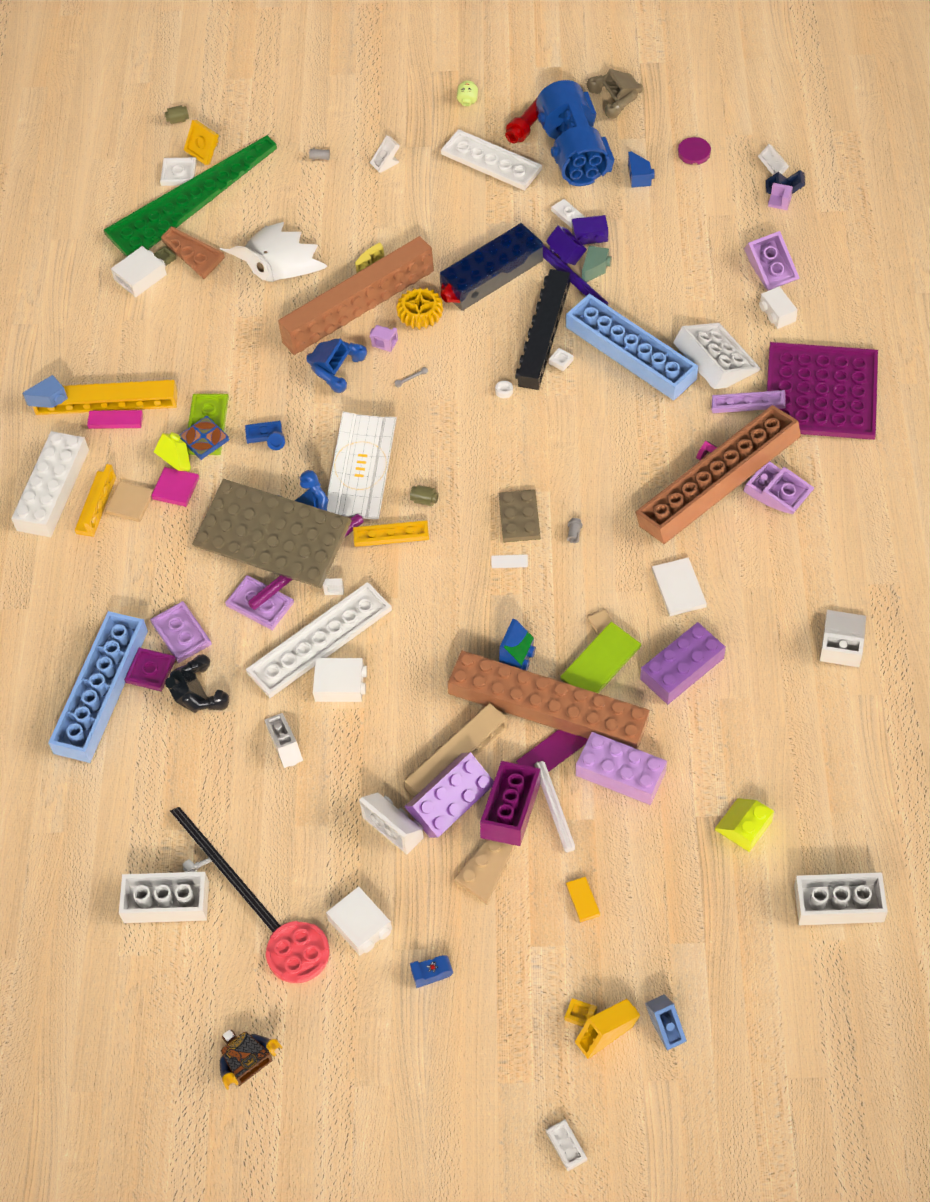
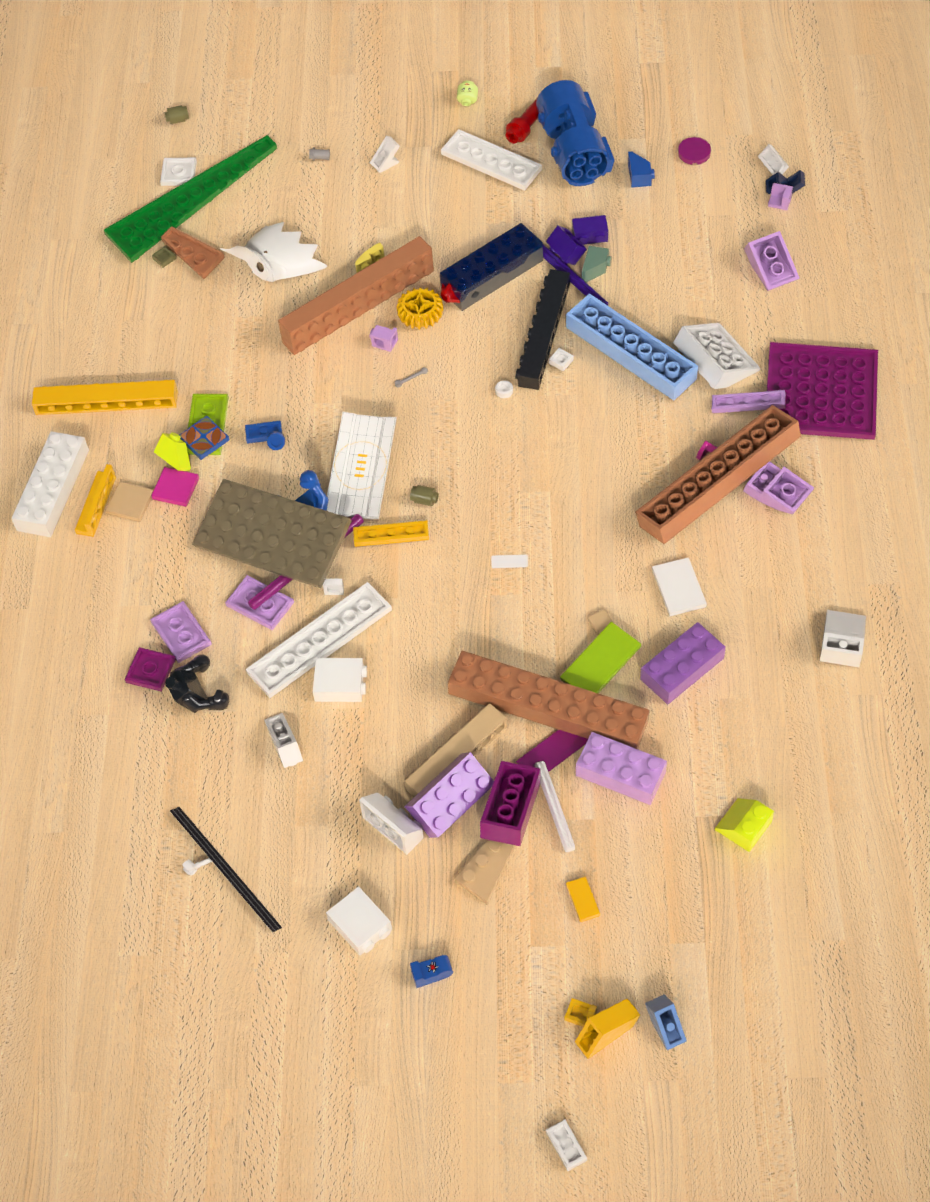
medium blue slope [22,375,68,408] -> none
light blue brick [48,611,148,763] -> none
dark pink tile [87,410,143,429] -> none
white brick [111,246,167,297] -> none
white brick [119,872,209,923] -> none
yellow tile [184,120,219,165] -> none
torso [219,1030,283,1090] -> none
coral tile [266,921,330,983] -> none
blue torso [306,338,367,393] -> none
dark tan plate [499,490,541,543] -> none
blue slope [499,619,536,671] -> none
white plate [551,199,585,228] -> none
light grey pin [567,518,583,543] -> none
dark tan torso [587,69,643,119] -> none
white brick [759,286,798,329] -> none
white brick [794,872,888,925] -> none

